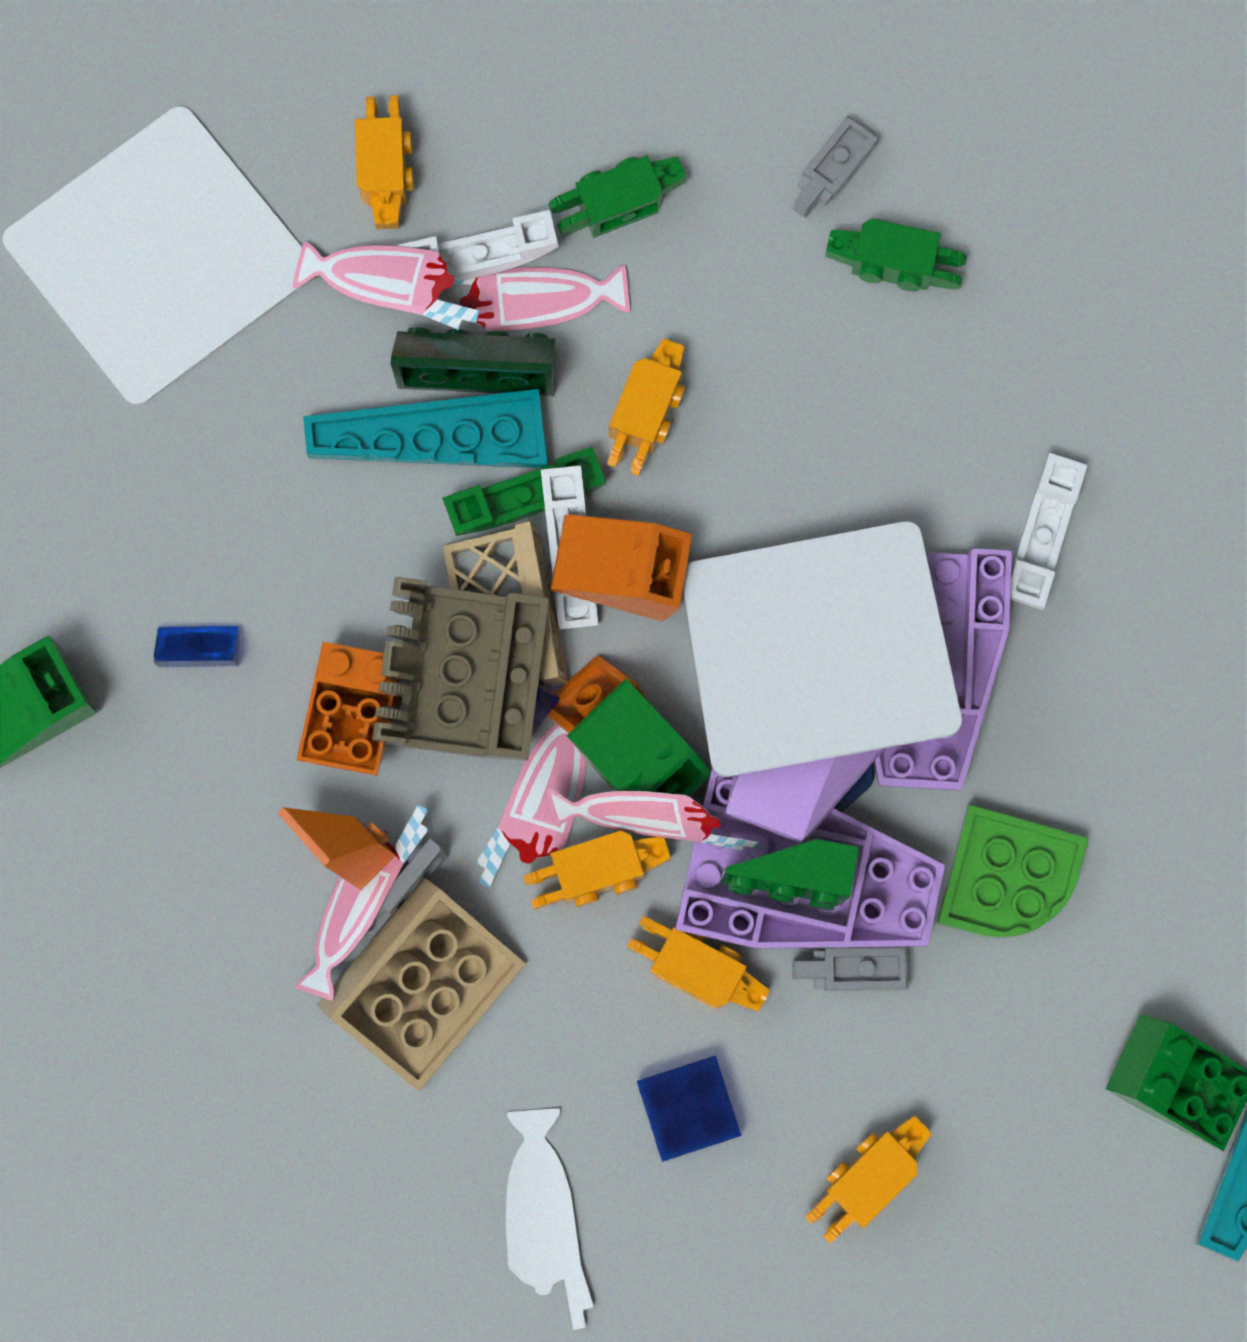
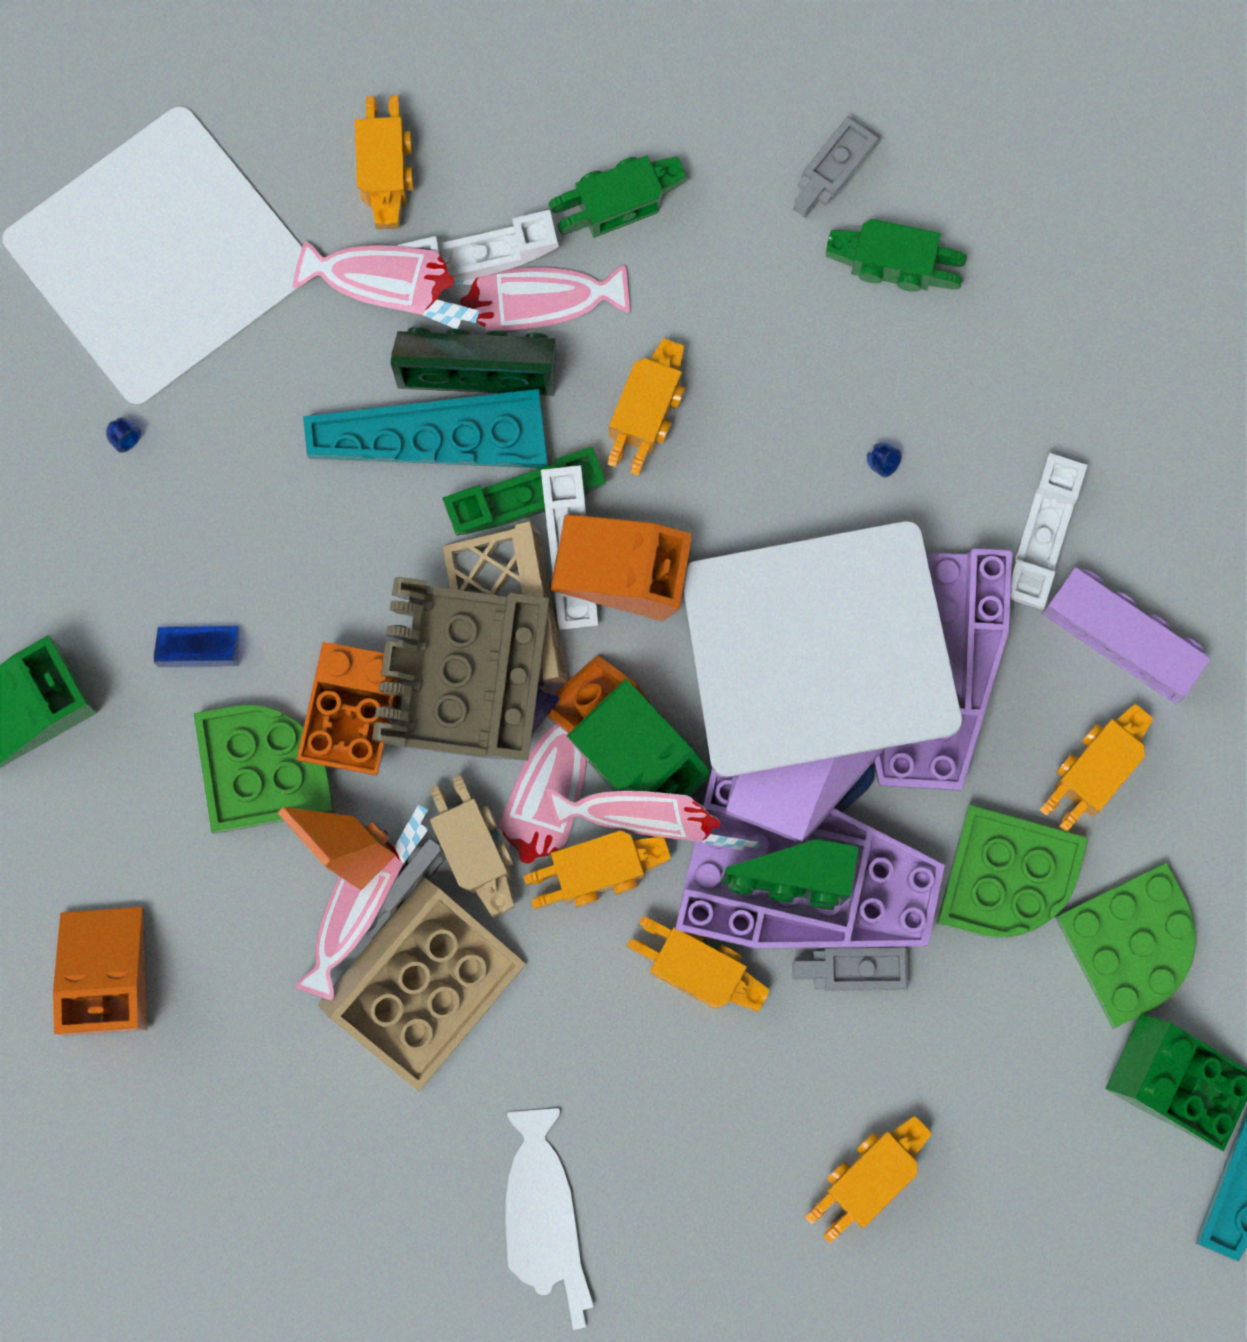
clear blue plate [636,1055,742,1162] -> none
none -> orange slope [53,907,148,1037]
none -> clear blue hinge [106,417,142,453]
none -> bright green plate [193,705,334,834]
none -> tan hinge [429,774,516,917]
none -> clear blue hinge [866,442,902,477]
none -> light orange hinge [1039,704,1154,832]
none -> lavender brick [1042,567,1211,705]
none -> bright green plate [1055,863,1196,1029]

